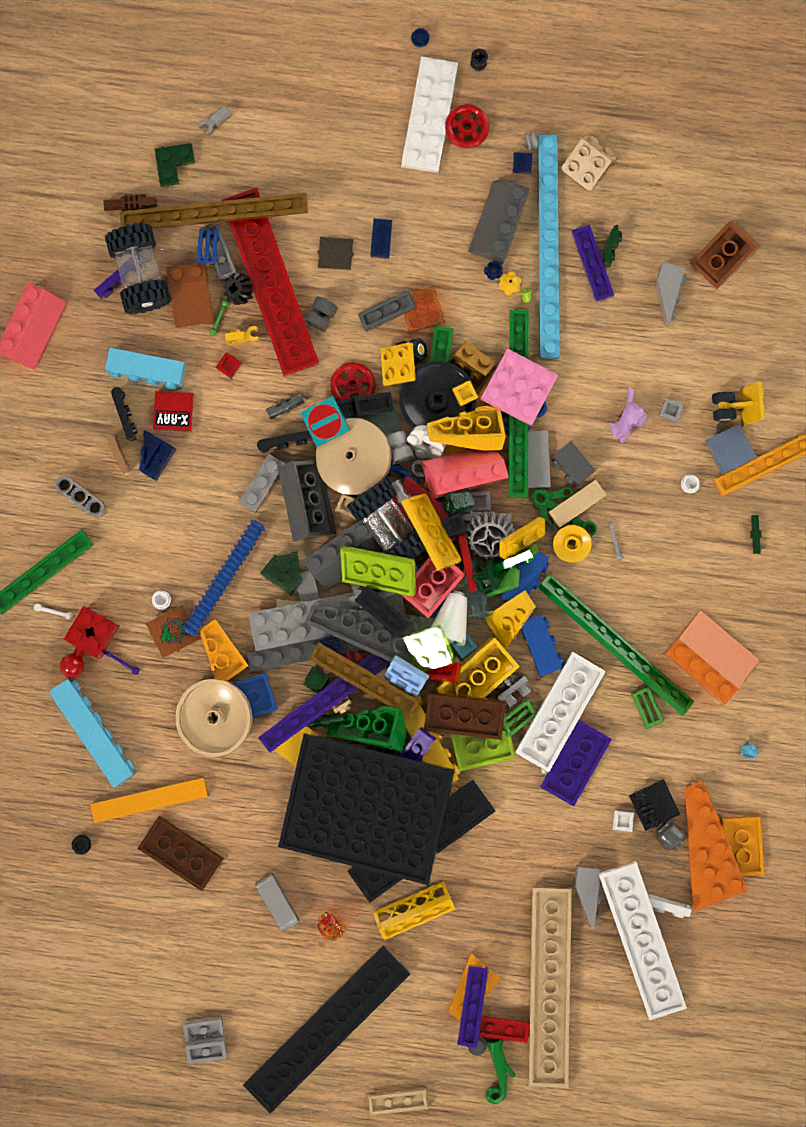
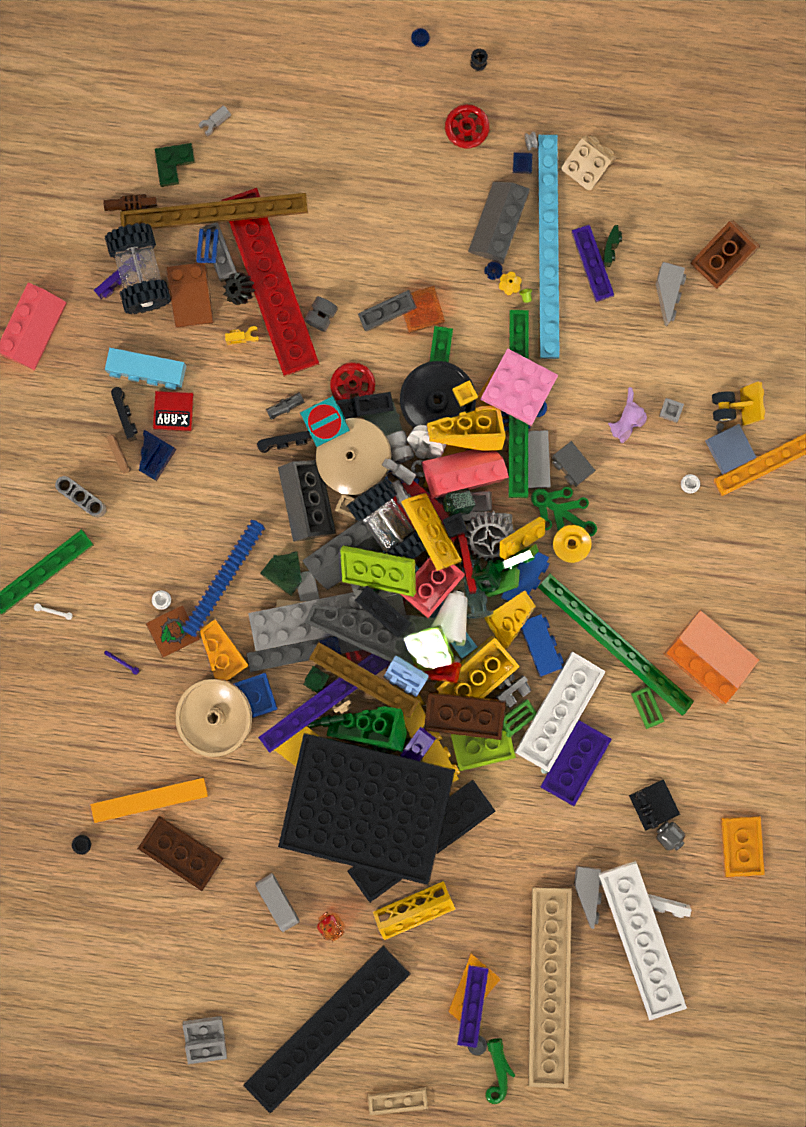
medium azure brick [49,679,136,788] -> none
red brick [59,606,120,678] -> none
bright green hinge [210,299,229,336] -> none
red tile [215,352,242,379] -> none
light grey plate [239,454,285,513] -> none
clear smoke piece [317,237,354,270] -> none
clear blue plate [370,219,392,259] -> none
yellow plate [380,338,427,386] -> none
white plate [401,56,458,173] -> none
pearl gold bracket [450,341,497,386] -> none
red plate [478,1016,530,1043] -> none
tan tile [548,480,607,528] -> none
light grey hinge [608,521,623,561] -> none
white tile [612,810,634,832] -> none
orange wing [685,781,748,911] -> none
medium azure plate [740,743,759,759] -> none
dark green bar [750,515,762,554] -> none
none -> light grey bar [382,459,416,485]

